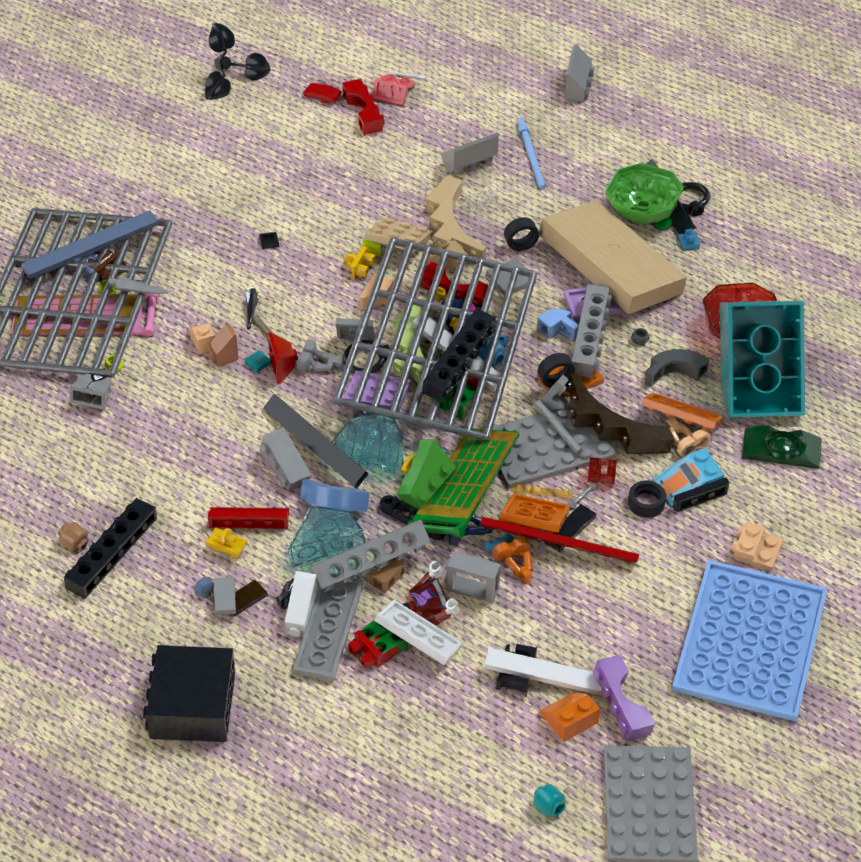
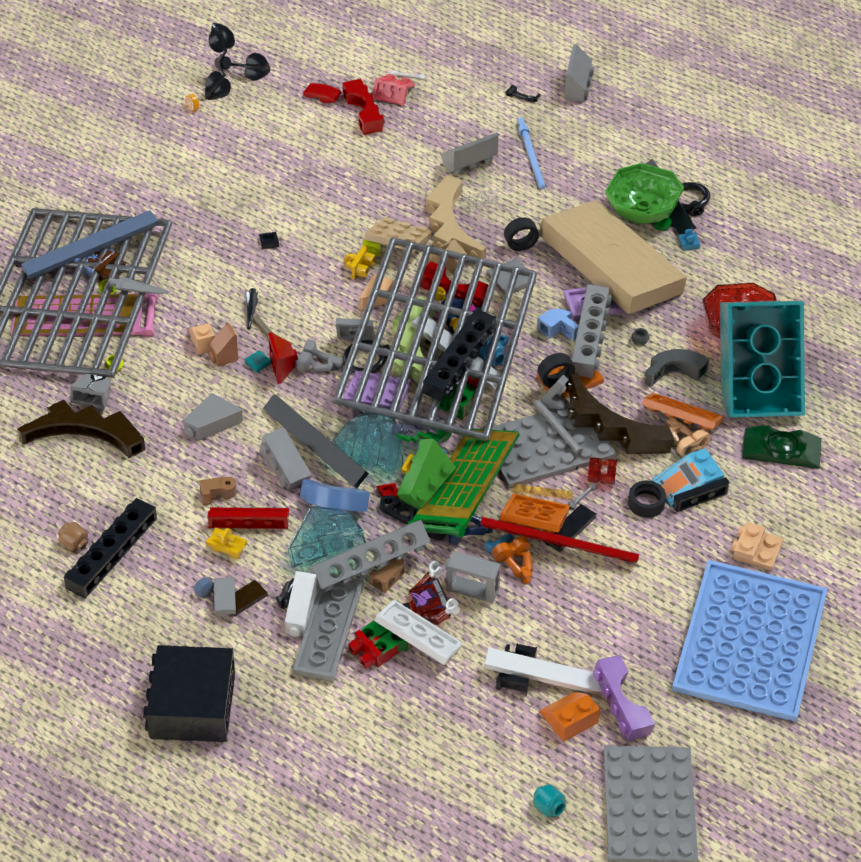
none -> dark brown arch [17,399,146,458]
none -> light grey slope [183,393,243,440]
none -> light orange tile [185,94,199,111]
none -> medium nougat leg [199,477,237,505]
none -> red tile [376,483,400,499]
none -> piece [392,417,452,443]
none -> black piece [506,85,541,102]

